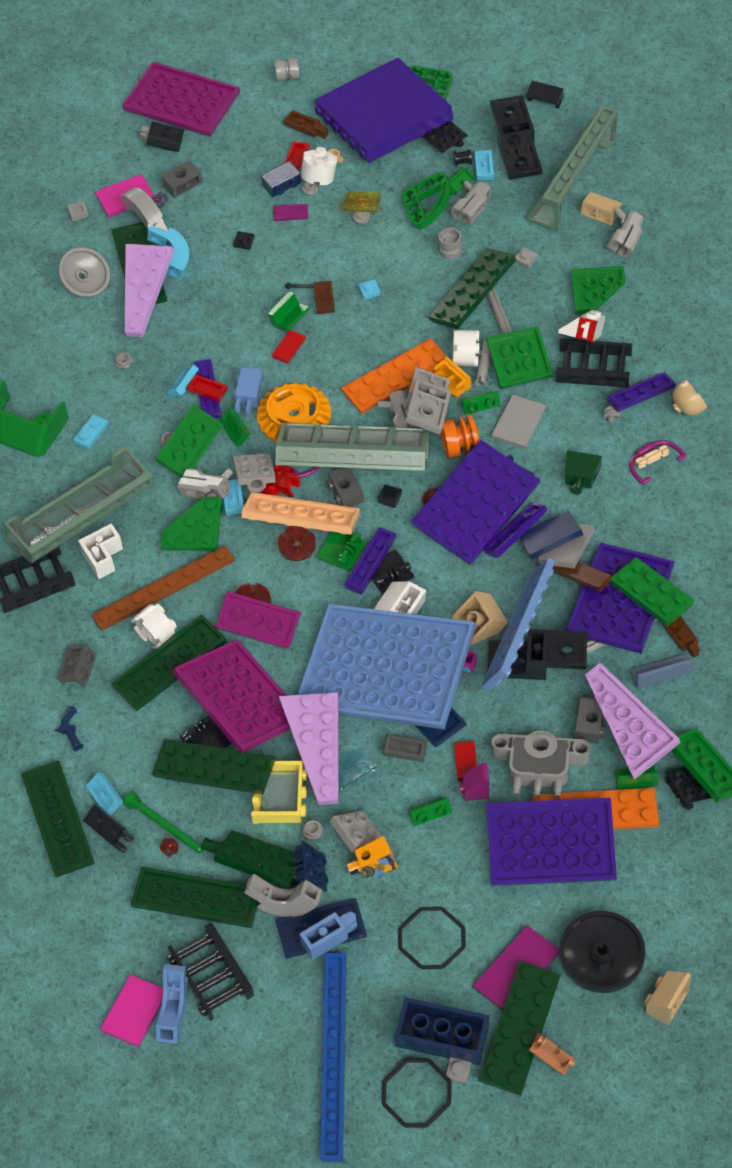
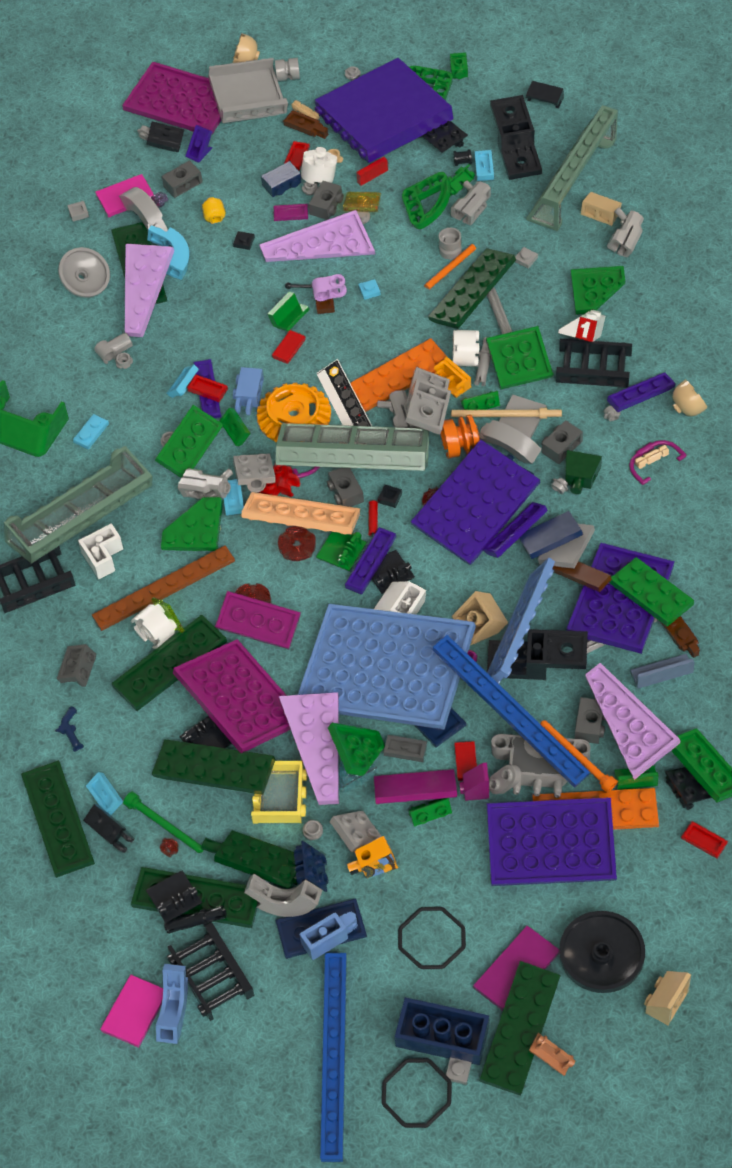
none -> light grey piece [94,333,133,364]
none -> black hinge [146,870,202,923]
none -> clear neon green piece [151,597,185,633]
none -> black pin [164,905,227,934]
none -> dark purple slope [185,125,213,163]
none -> yellow head [202,197,226,224]
none -> light grey panel [208,58,288,123]
none -> tan cylinder [232,33,260,63]
none -> lavender wing [259,210,375,262]
none -> tan axle [291,100,320,120]
none -> dark grey brick [309,181,344,220]
none -> lavender piece [312,274,347,301]
none -> sticker [316,359,372,426]
none -> green plate [328,723,385,776]
none -> light grey plate [345,66,361,80]
none -> red tile [357,157,388,186]
none -> red piece [368,501,378,536]
none -> magenta tile [374,769,457,804]
none -> orange bar [424,244,476,290]
none -> blue plate [432,635,590,788]
none -> green brick [450,52,468,79]
none -> tan bar [451,408,562,419]
none -> light grey arch [479,420,542,464]
none -> light grey plate [489,765,521,794]
none -> orange piece [540,720,618,793]
none -> dark grey brick [541,420,583,464]
none -> light grey plate [551,478,568,495]
none -> red tile [681,821,728,859]

